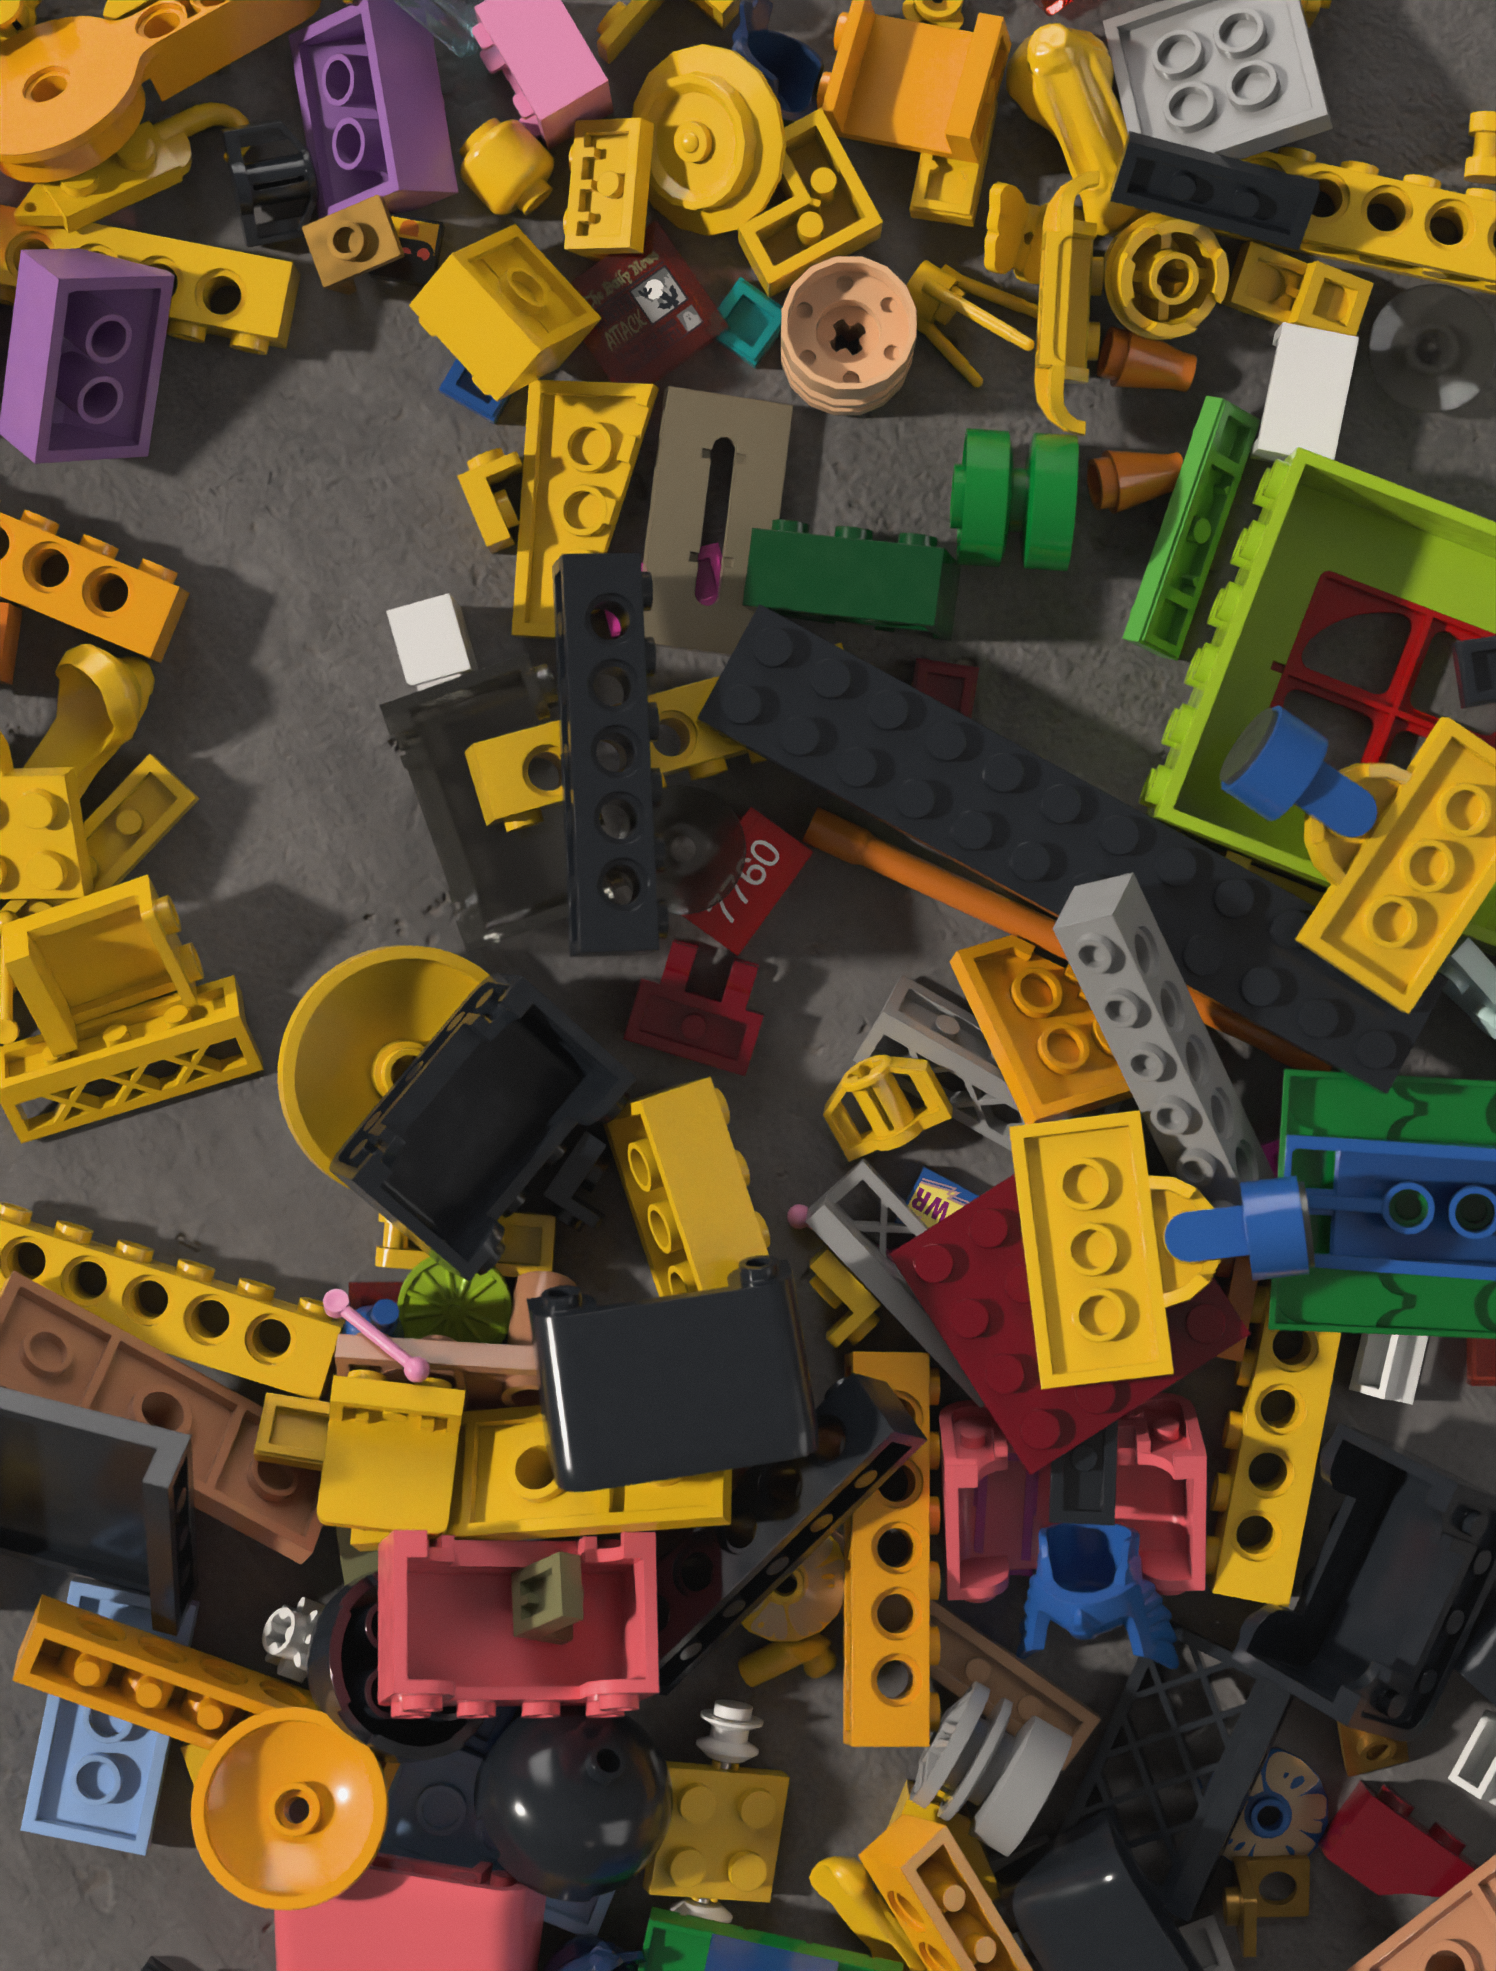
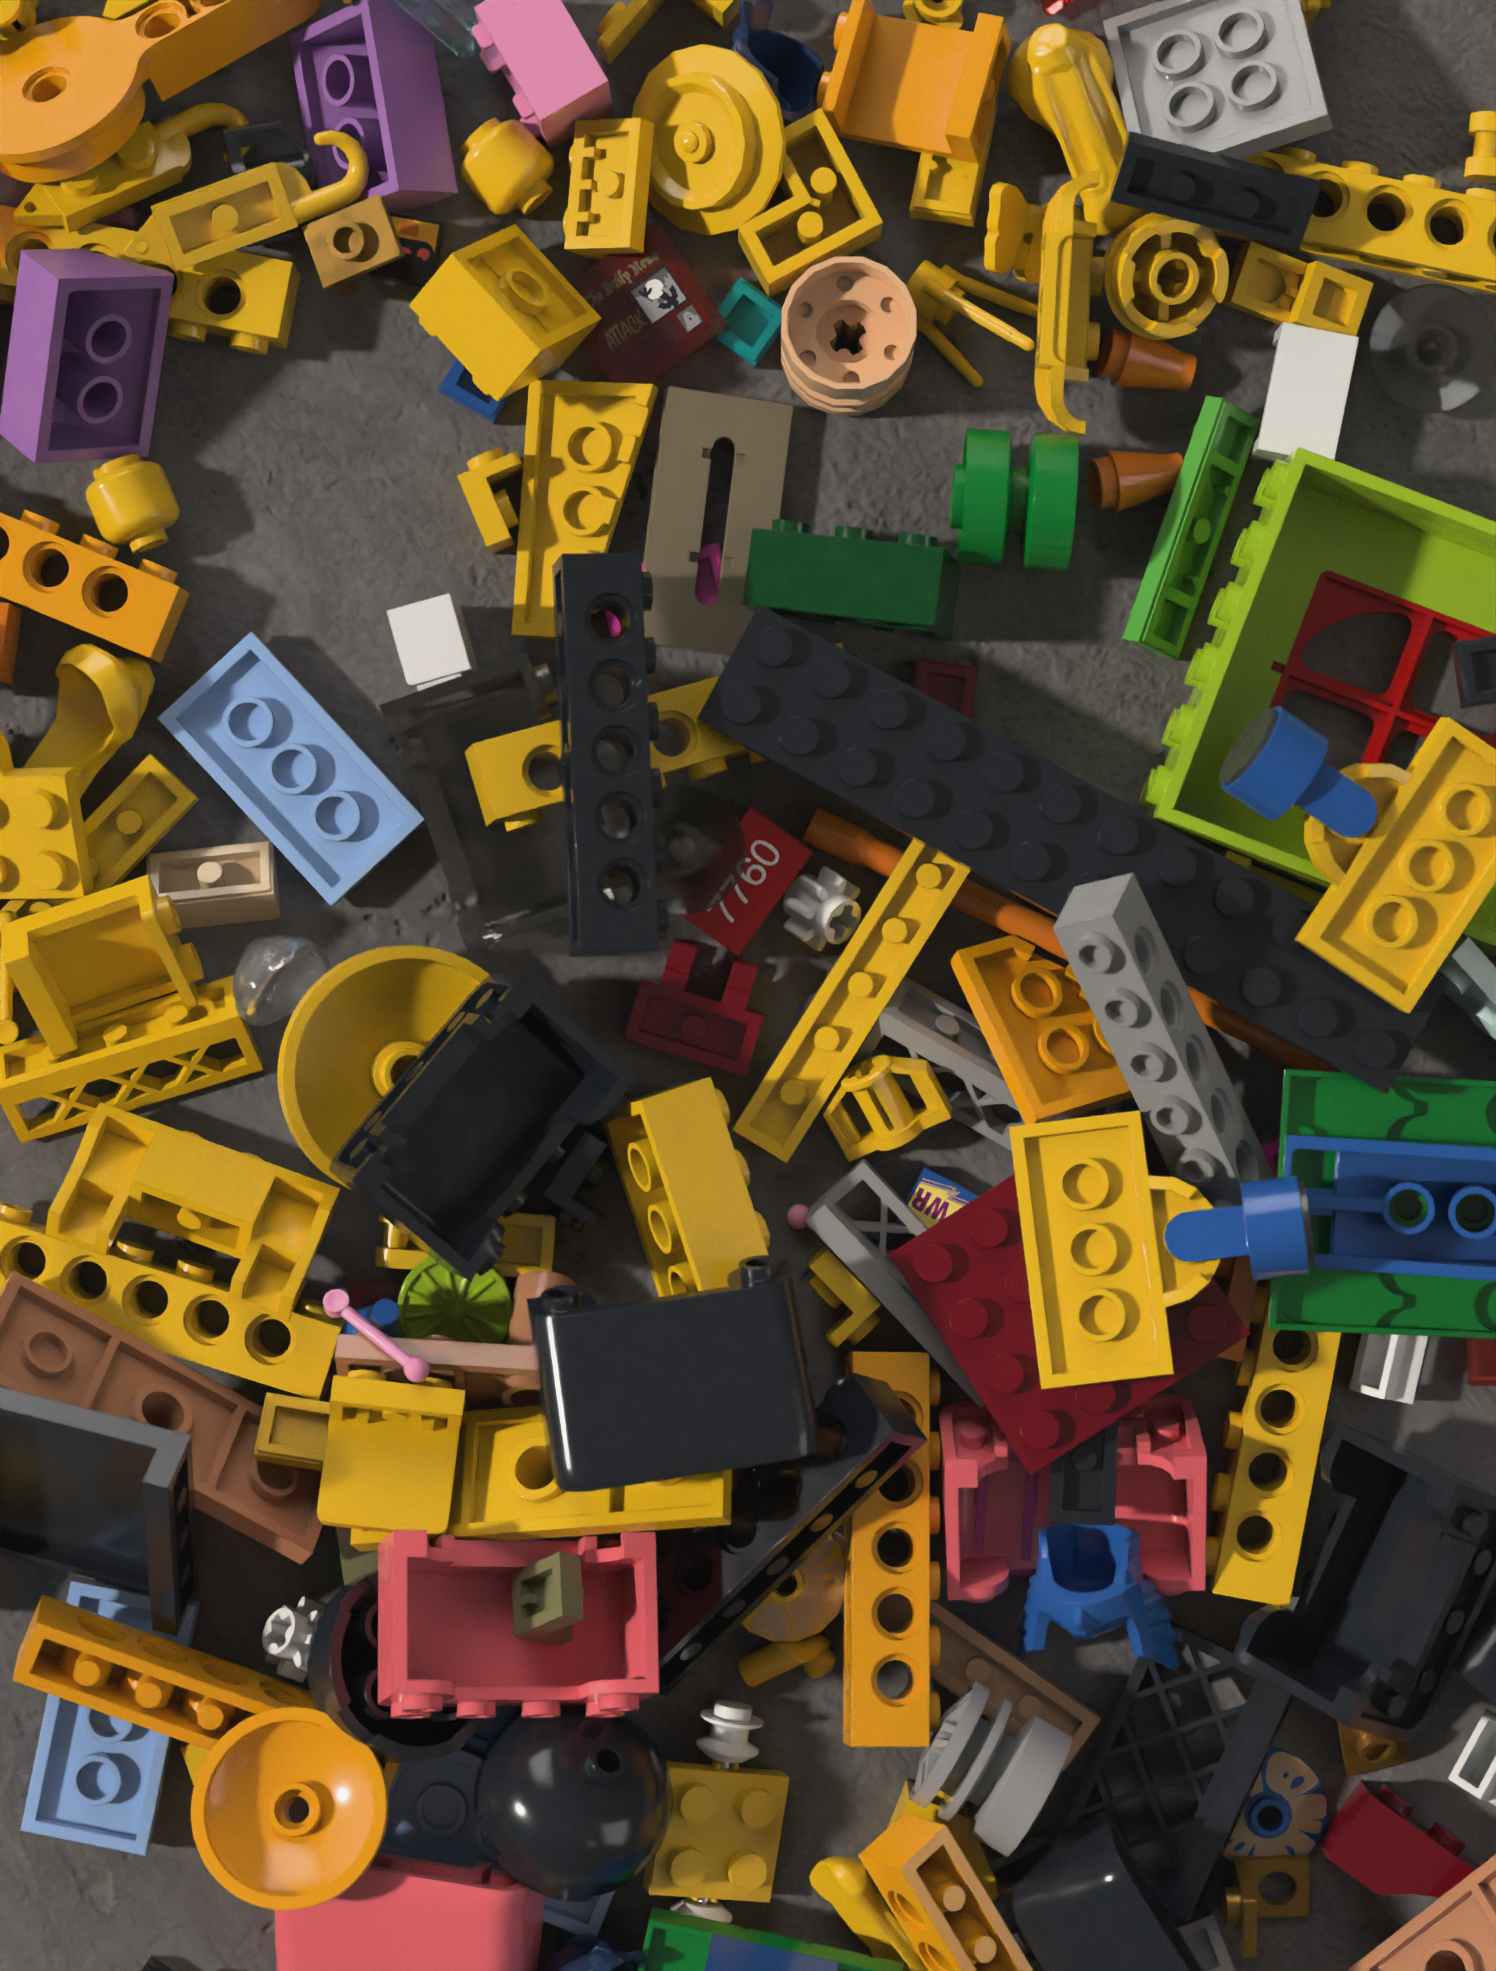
none -> yellow bracket [45,1102,341,1322]
none -> yellow head [86,454,180,554]
none -> yellow plate [123,130,370,271]
none -> tan slope [147,841,281,929]
none -> light blue plate [158,631,427,906]
none -> clear hat [233,935,331,1026]
none -> yellow plate [732,839,971,1163]
none -> white gear [783,866,861,951]

